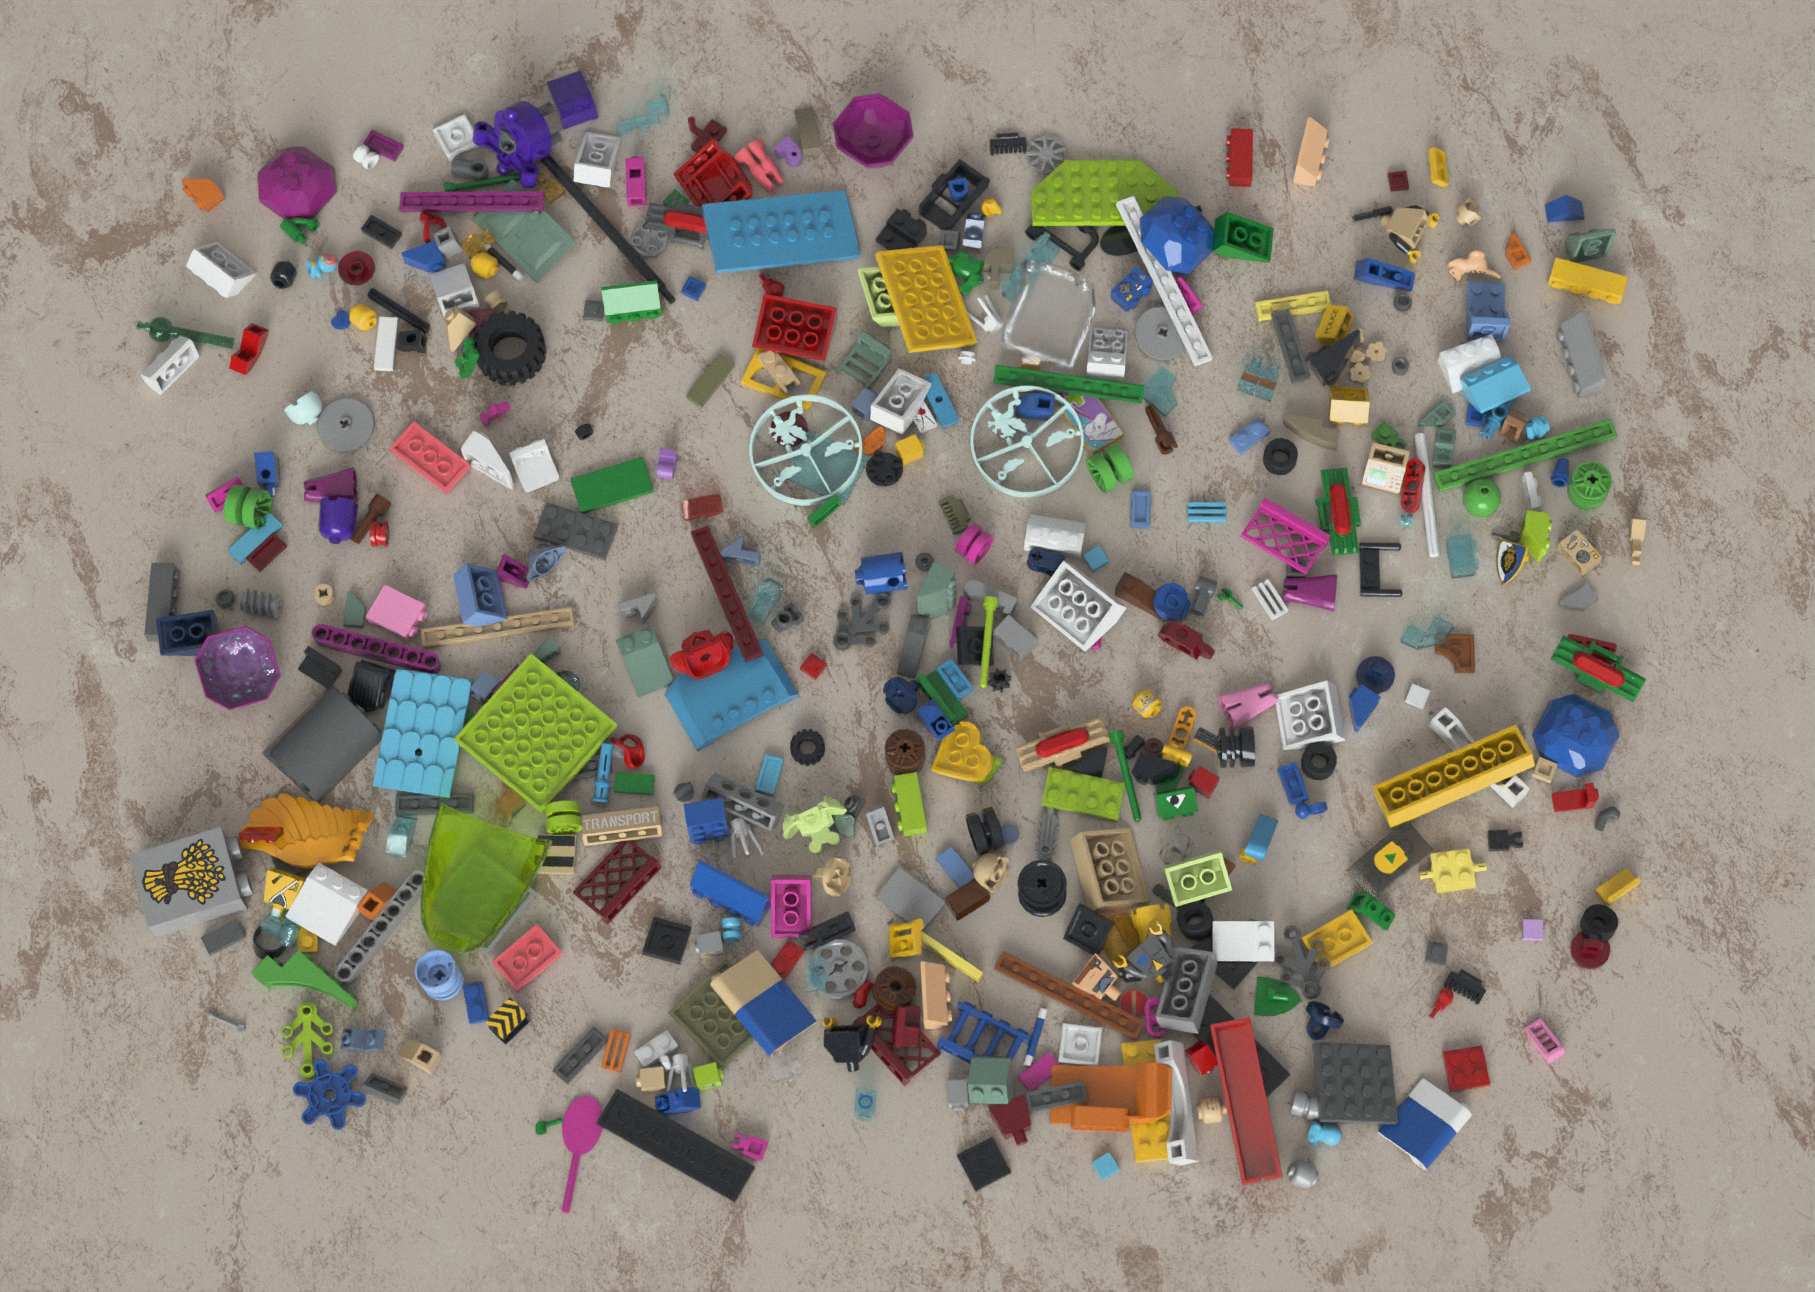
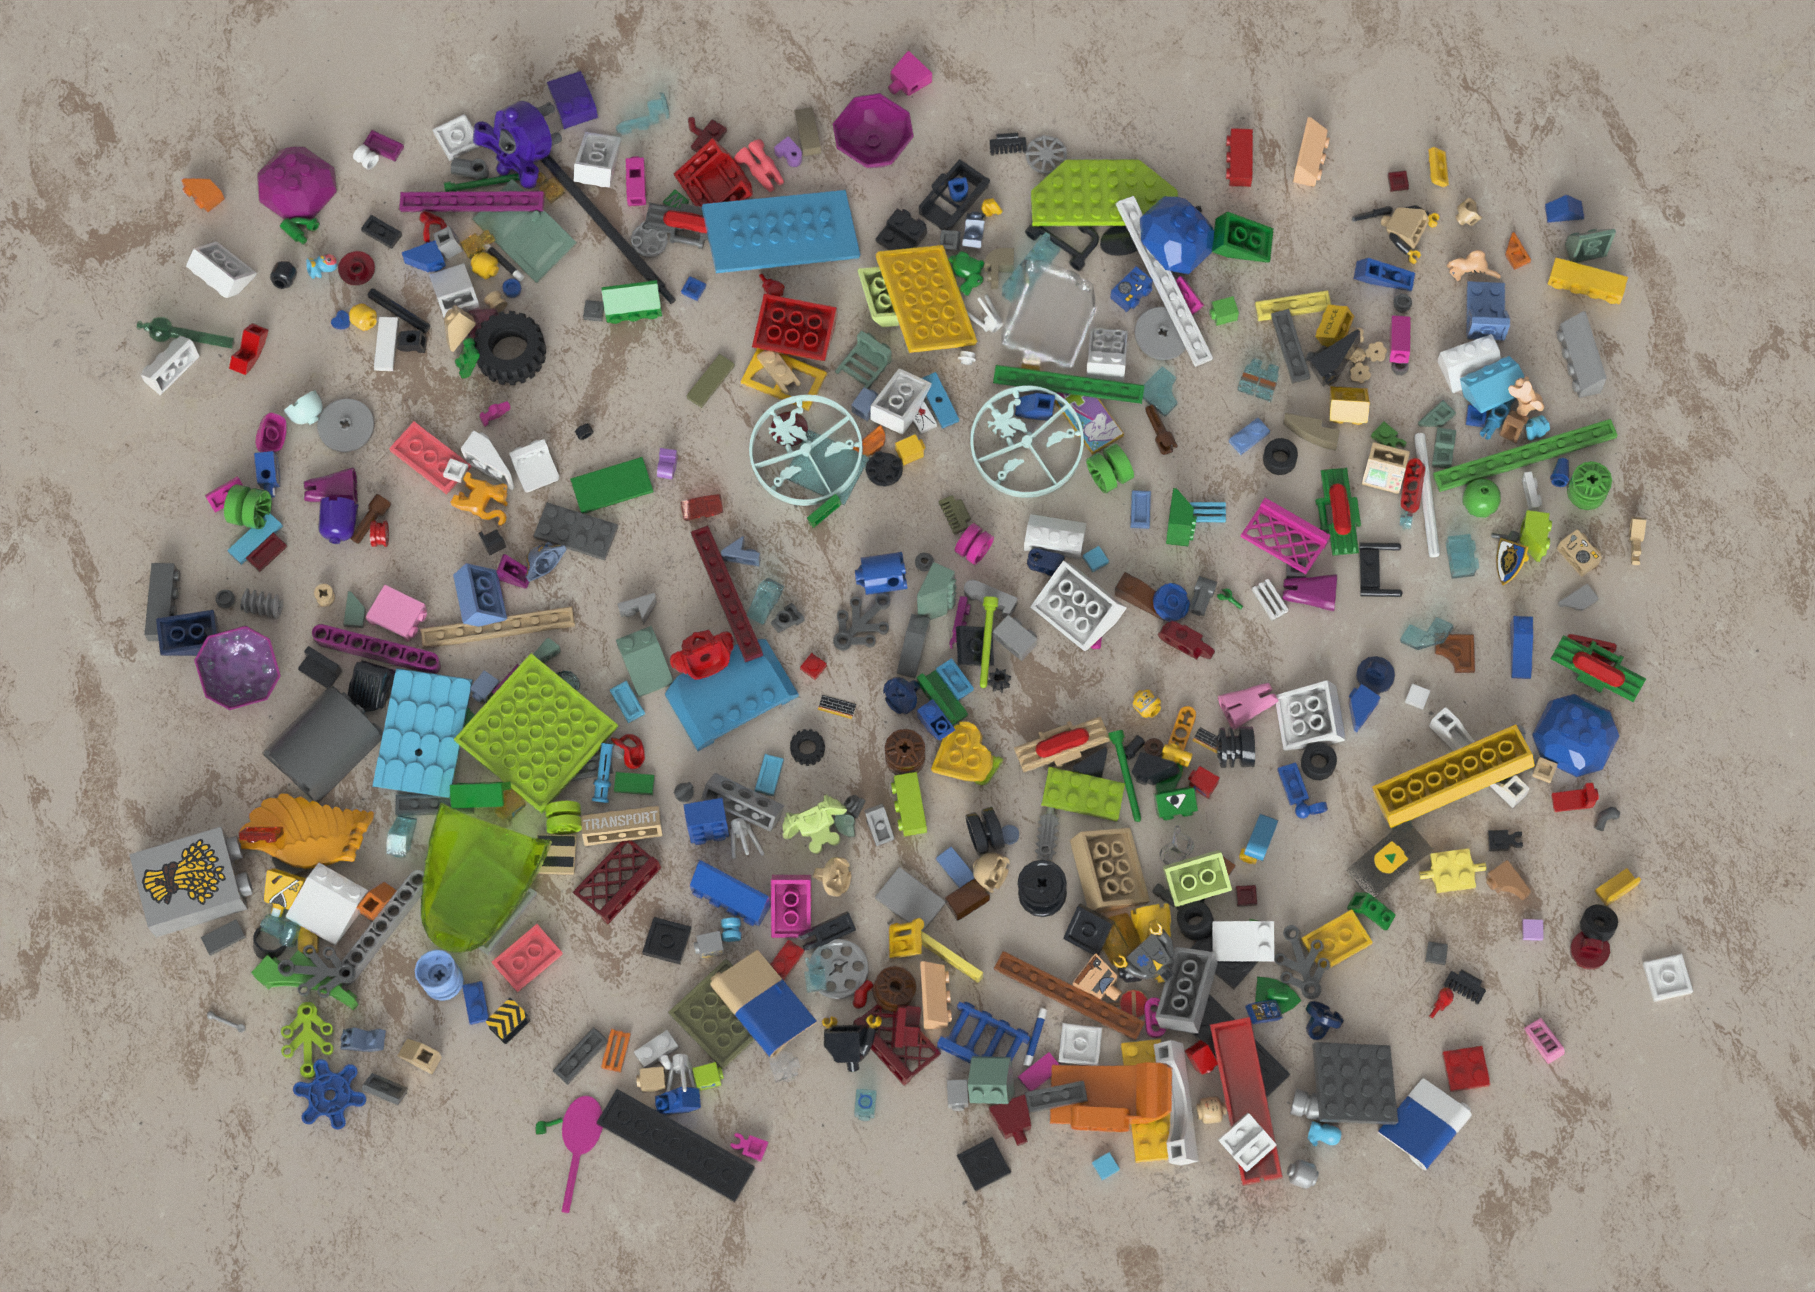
none -> dark pink piece [255,413,287,453]
none -> dark grey plant [278,945,356,998]
none -> white tile [443,458,468,483]
none -> green panel [449,781,511,808]
none -> light orange animal [450,472,508,526]
none -> black panel [478,529,506,556]
none -> blue tile [502,279,522,298]
none -> medium azure tile [610,681,645,723]
none -> black sticker [818,695,856,719]
none -> dark pink torso [888,51,932,96]
none -> green slope [1166,488,1197,547]
none -> bright green brick [1209,296,1239,326]
none -> white slope [1218,1113,1276,1172]
none -> dark red tile [1236,885,1257,907]
none -> tile [1245,1000,1283,1025]
none -> dark pink brick [1389,315,1411,363]
none -> medium nougat arch [1486,860,1531,901]
none -> light nougat animal [1508,376,1545,416]
none -> blue slope [1510,616,1533,679]
none -> white tile [1643,954,1693,1001]

